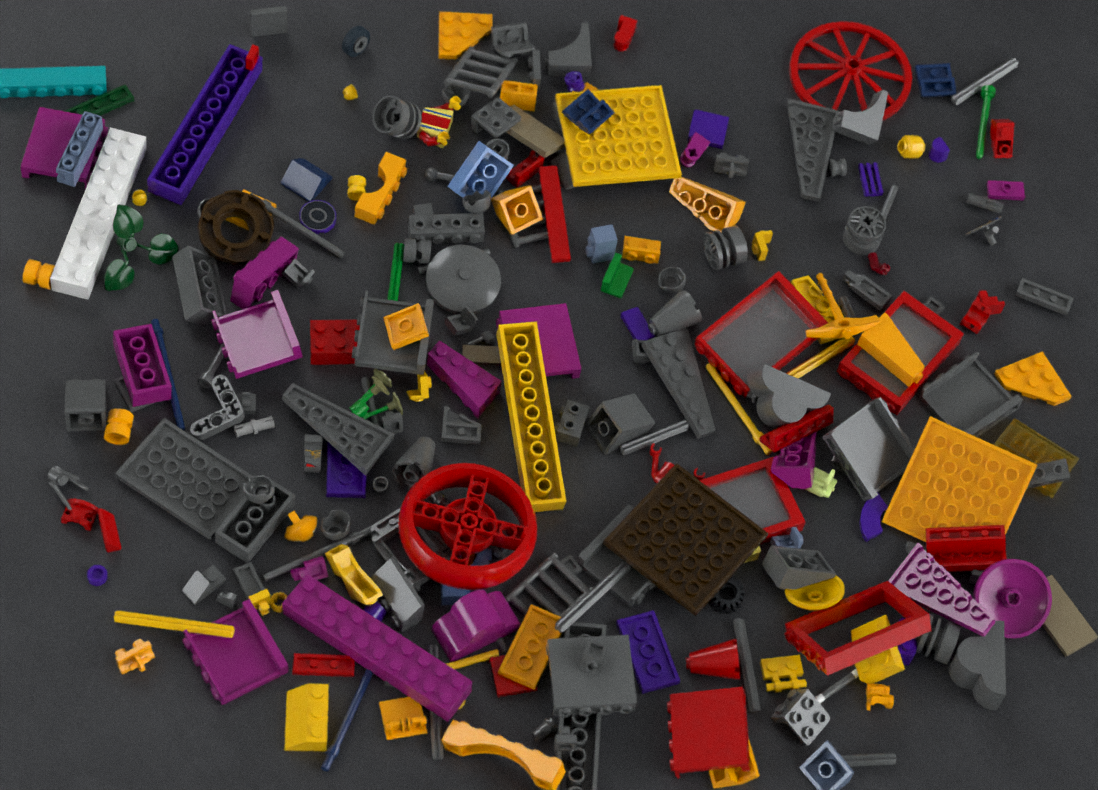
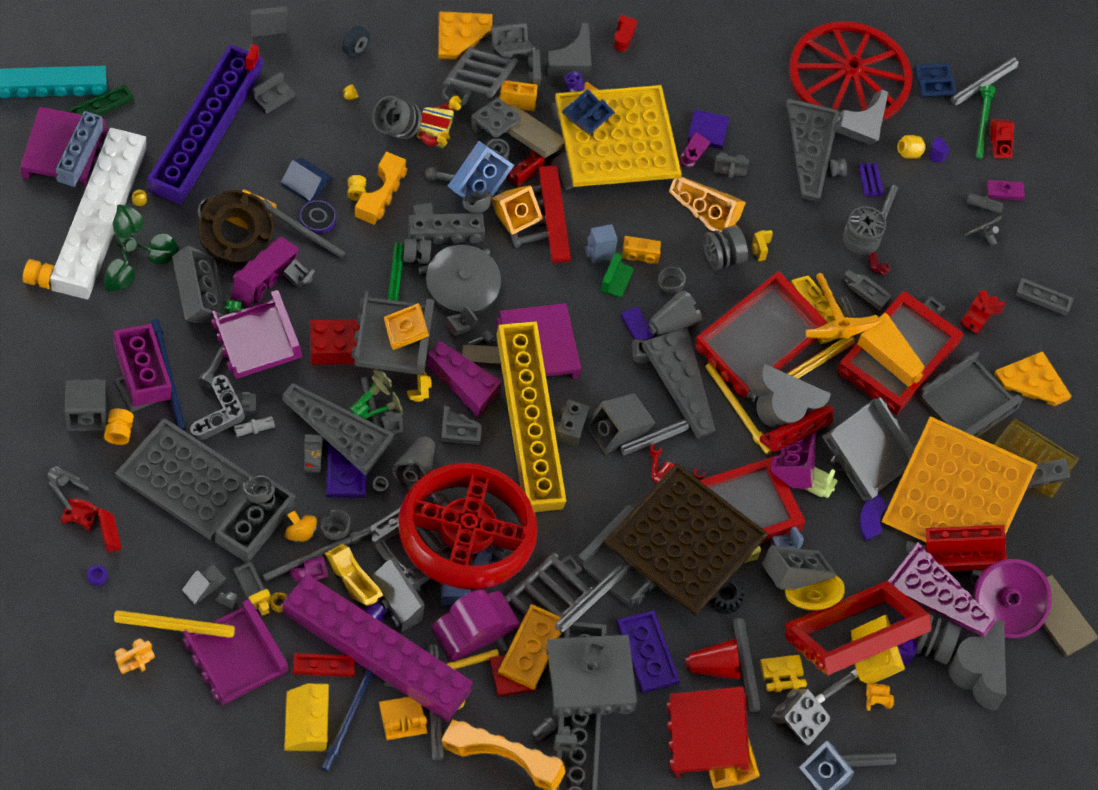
none -> green plate [223,300,244,313]
none -> dark grey bracket [252,72,295,114]

